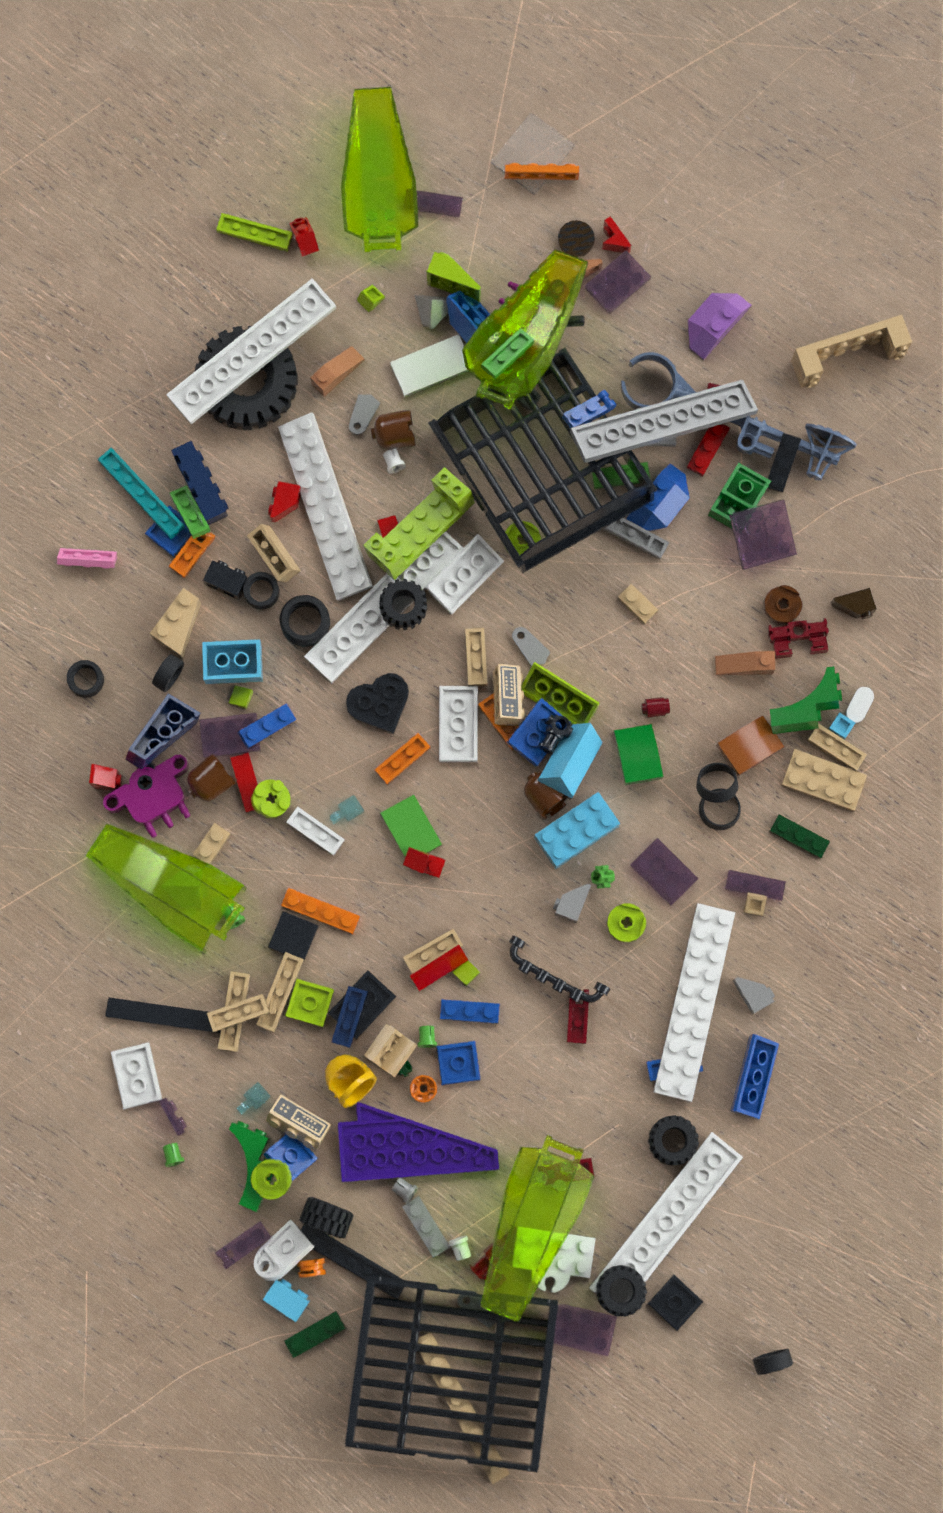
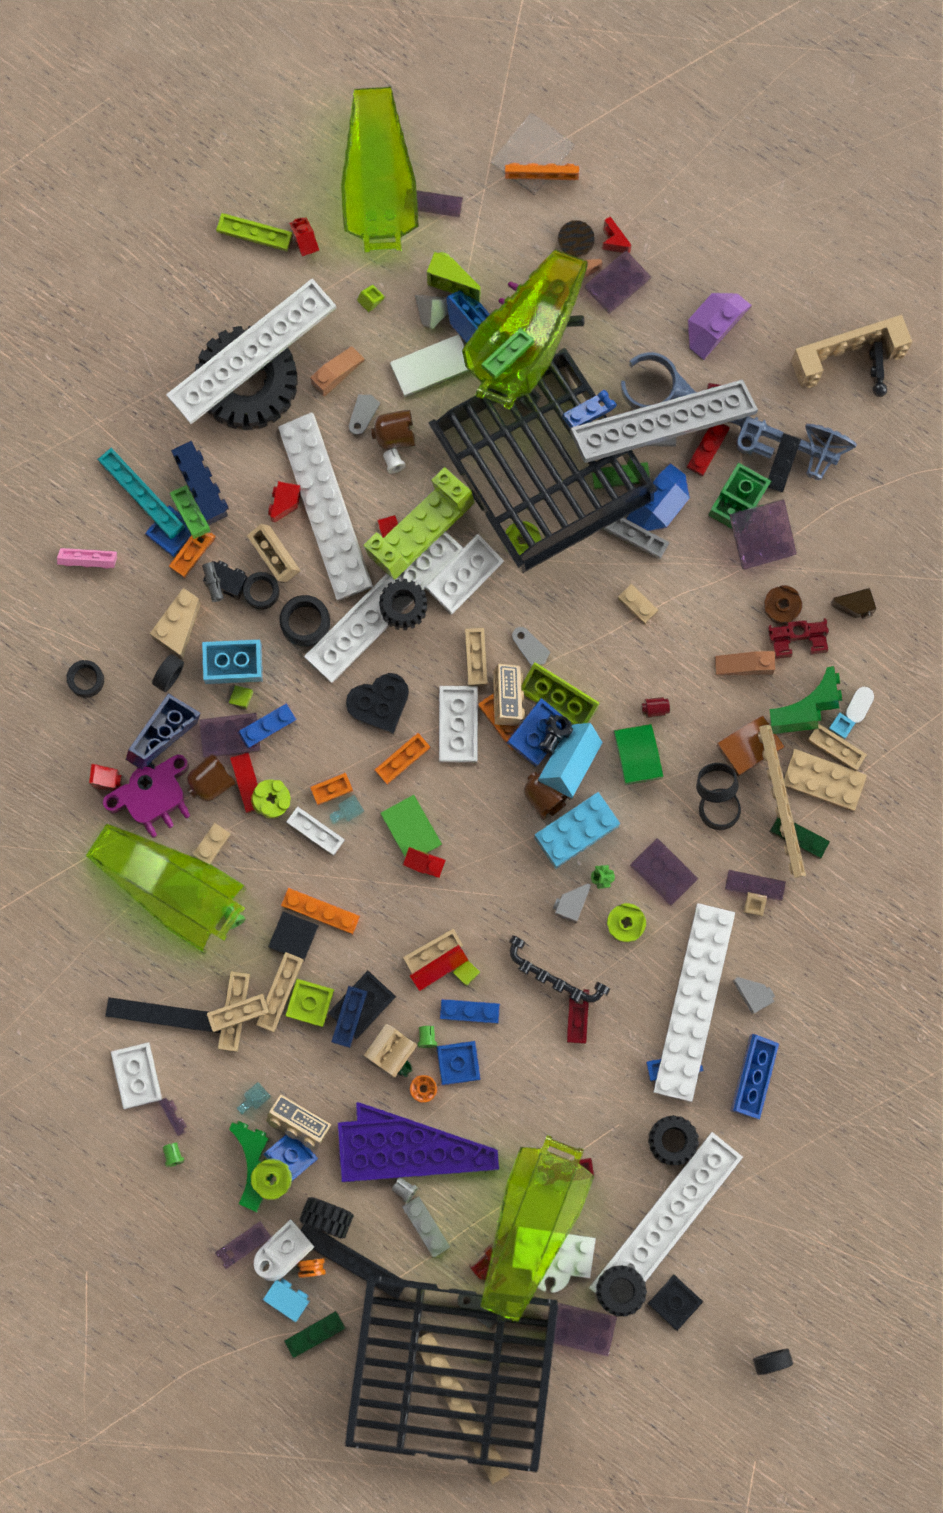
yellow piece [325,1054,377,1108] -> none
white bush [448,1236,471,1261] -> none
none -> dark grey pin [202,562,224,602]
none -> orange plate [310,773,353,805]
none -> tan plate [758,725,806,878]
none -> black plate [869,342,888,397]

